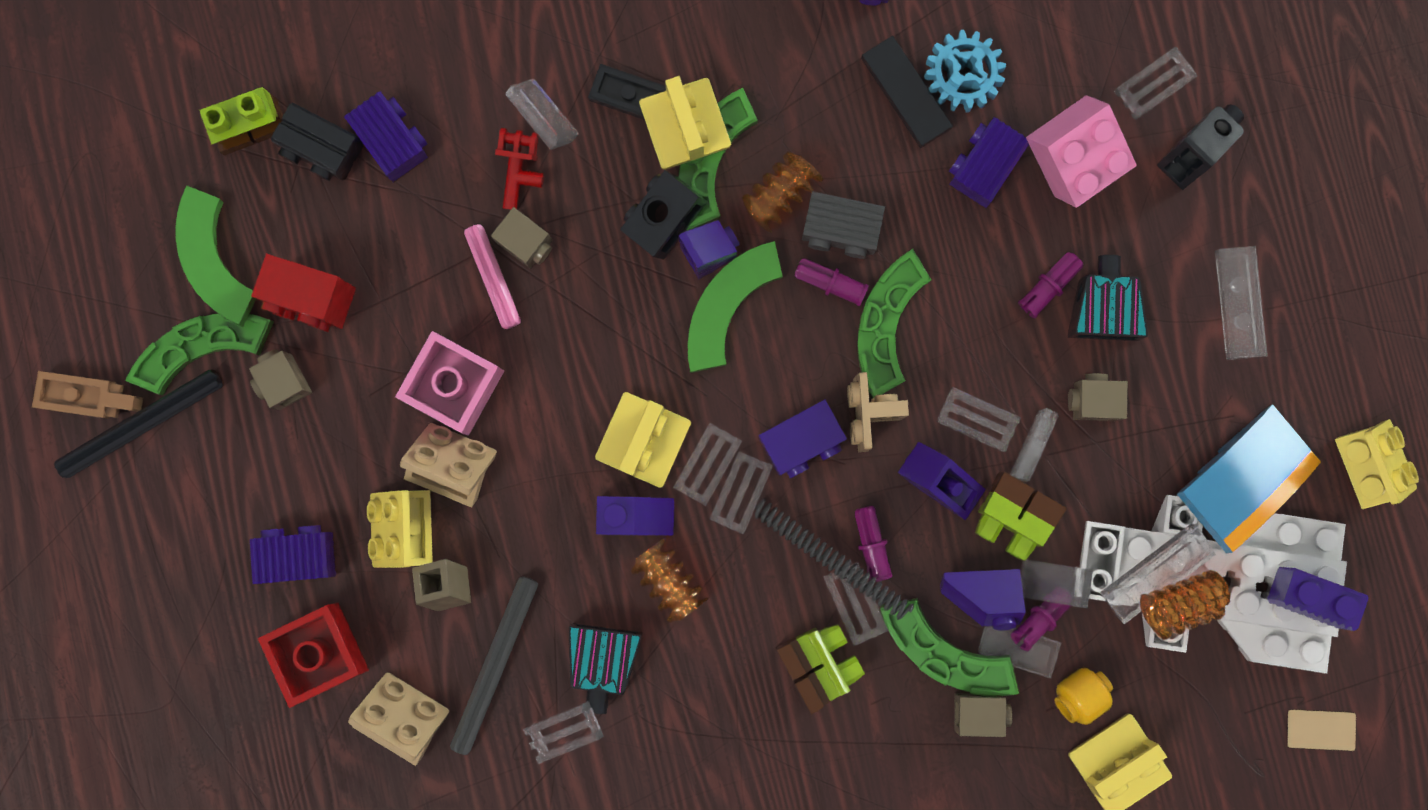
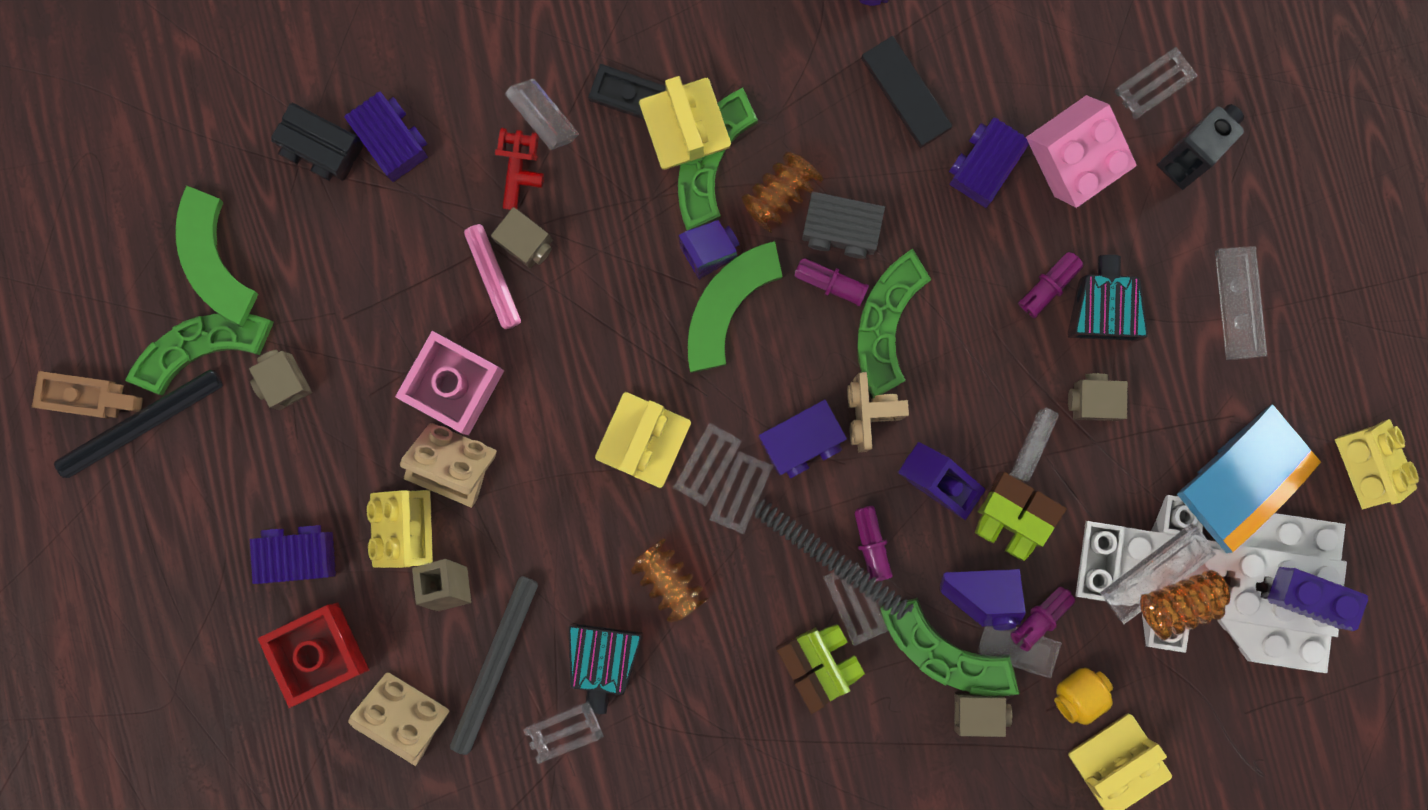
lime hips [199,87,283,156] -> none
red brick [251,253,356,332] -> none
dark purple slope [596,496,674,535] -> none
black brick [620,170,708,260] -> none
medium azure gear [924,30,1006,113] -> none
clear tile [936,387,1021,452] -> none
clear tile [1021,560,1093,608] -> none
tan sticker [1288,710,1356,751] -> none

